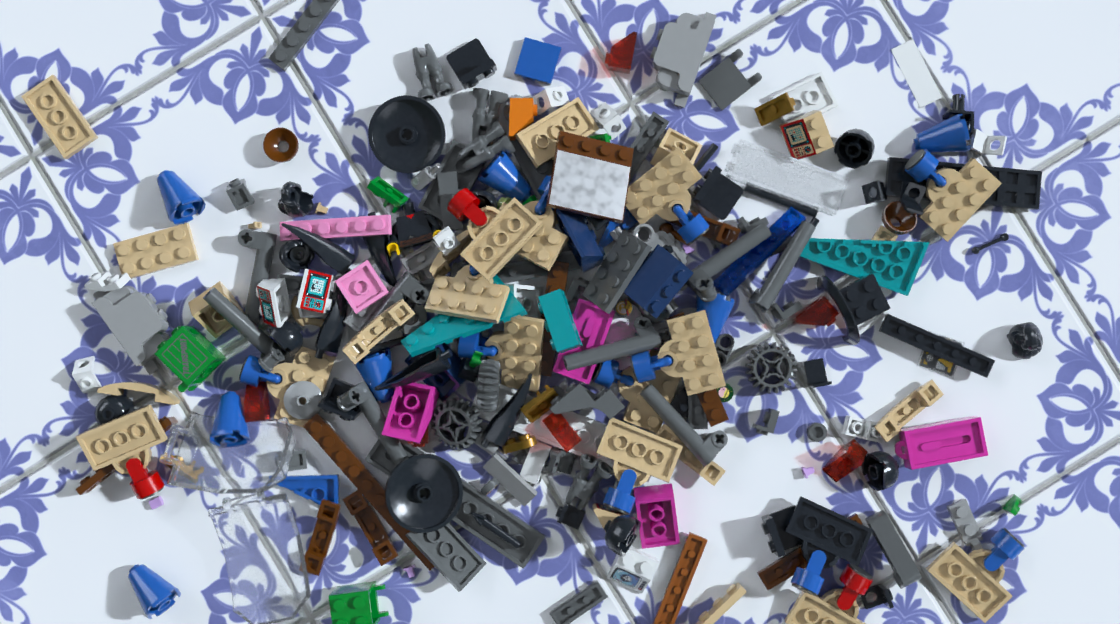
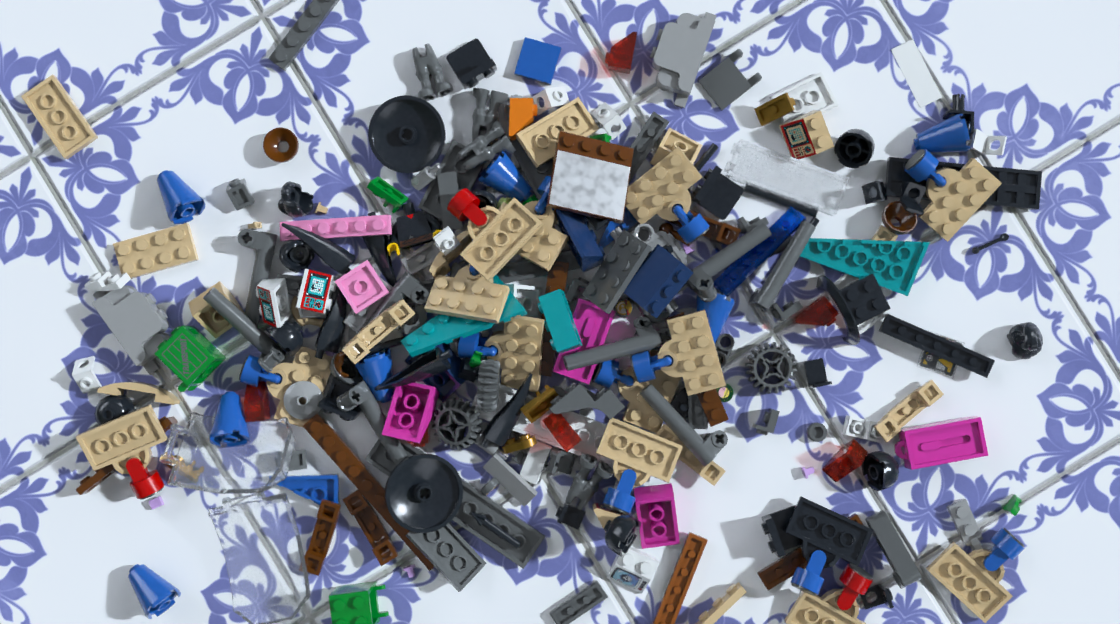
none -> dark grey piece [330,351,363,386]

